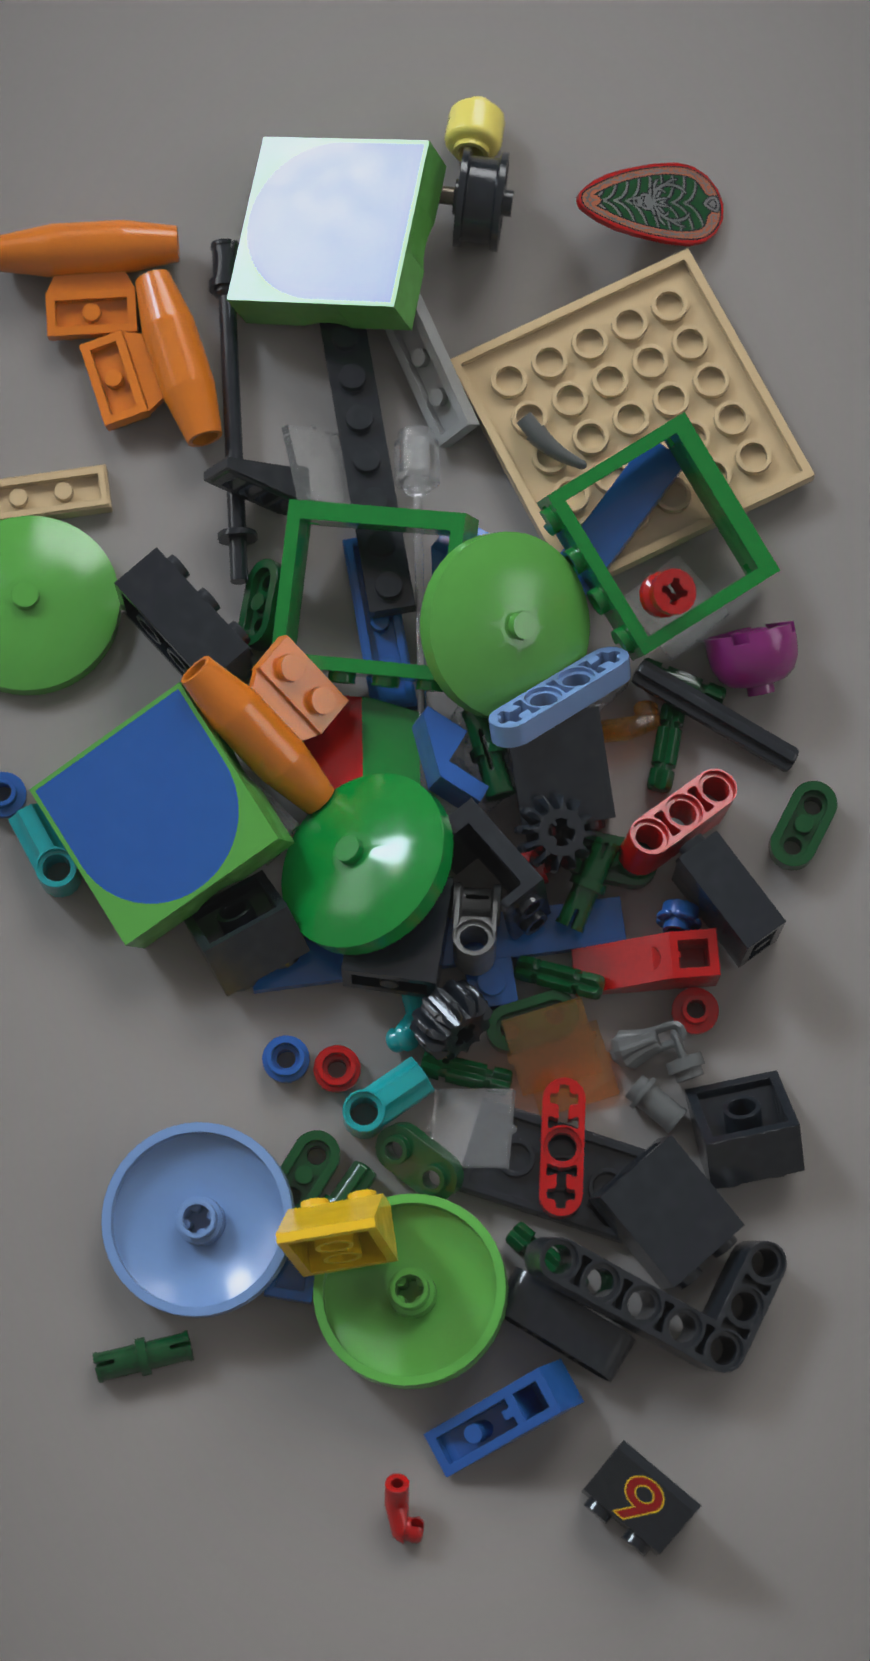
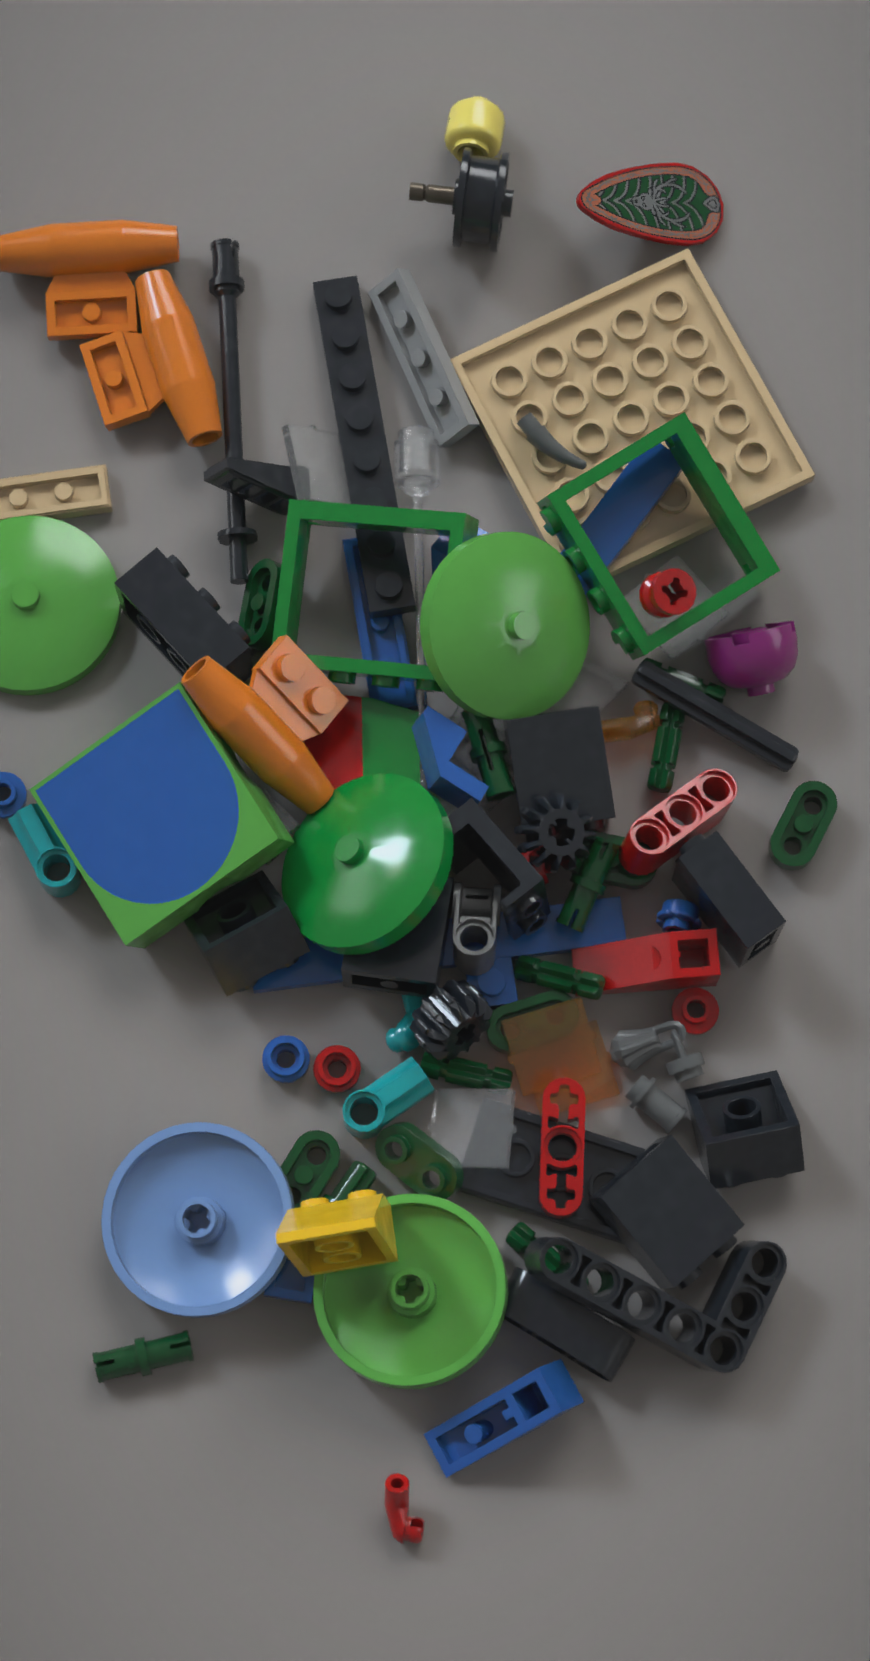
tile [226,137,447,331] -> none
medium blue beam [488,647,631,748] -> none
black slope [581,1440,702,1556] -> none

